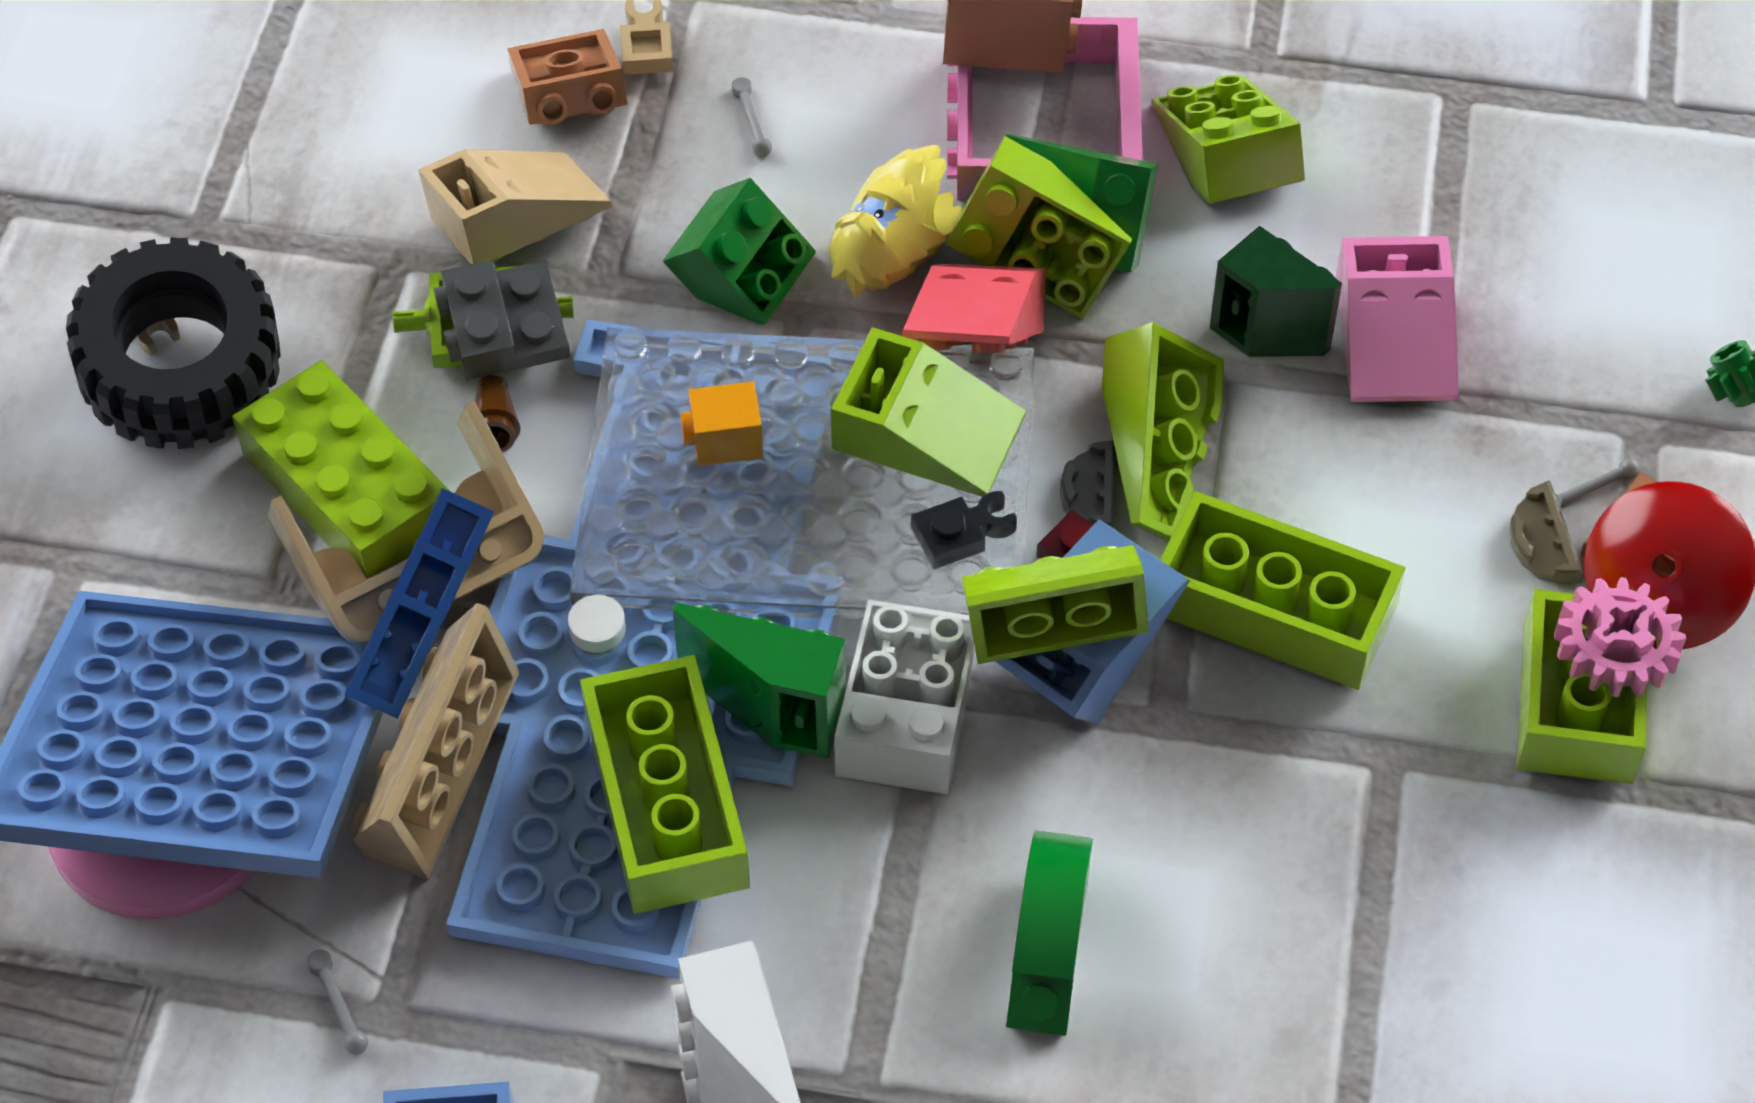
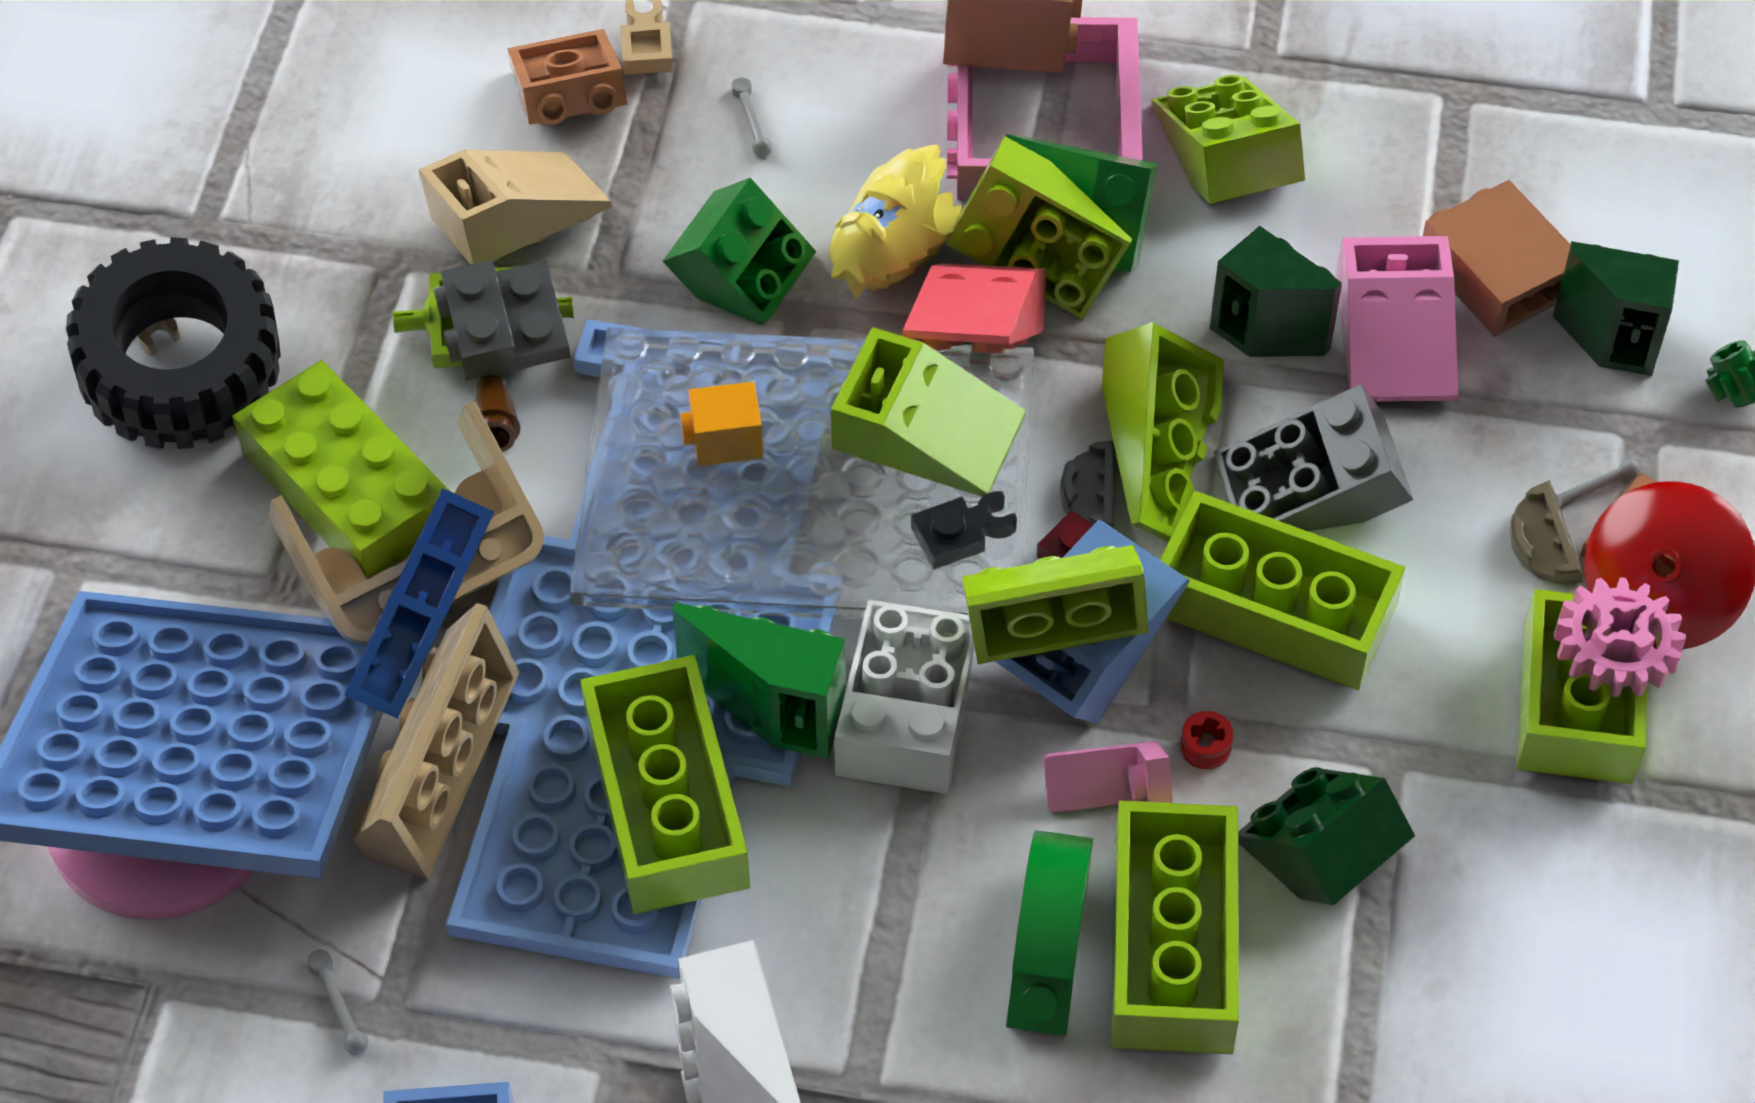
white tile [568,595,626,653] -> none
none -> bright pink bracket [1043,741,1173,813]
none -> lime brick [1110,800,1239,1054]
none -> red bush [1180,711,1233,770]
none -> dark grey slope [1214,384,1413,531]
none -> dark green slope [1238,767,1415,906]
none -> nougat brick [1423,180,1571,337]
none -> dark green slope [1553,241,1679,376]

